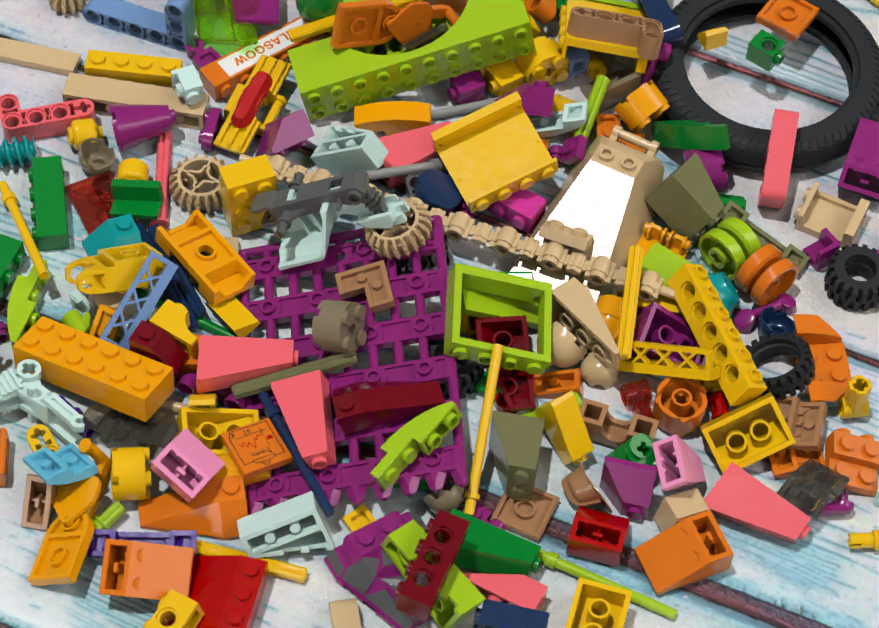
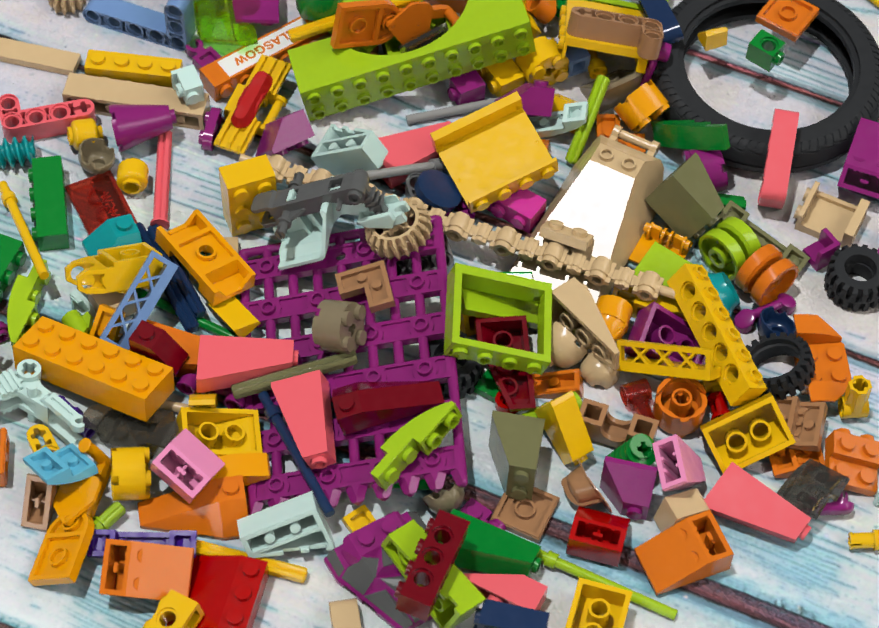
green panel [110,179,164,220] -> none
yellow arch [149,299,199,358] -> none
tan gear [169,153,226,214] -> none
orange tile [220,417,293,479] -> none
light orange slope [354,101,431,136] -> none
yellow bar [464,344,503,516] -> none
magenta plate [548,134,587,165] -> none
yellow axle [617,245,644,360] -> none

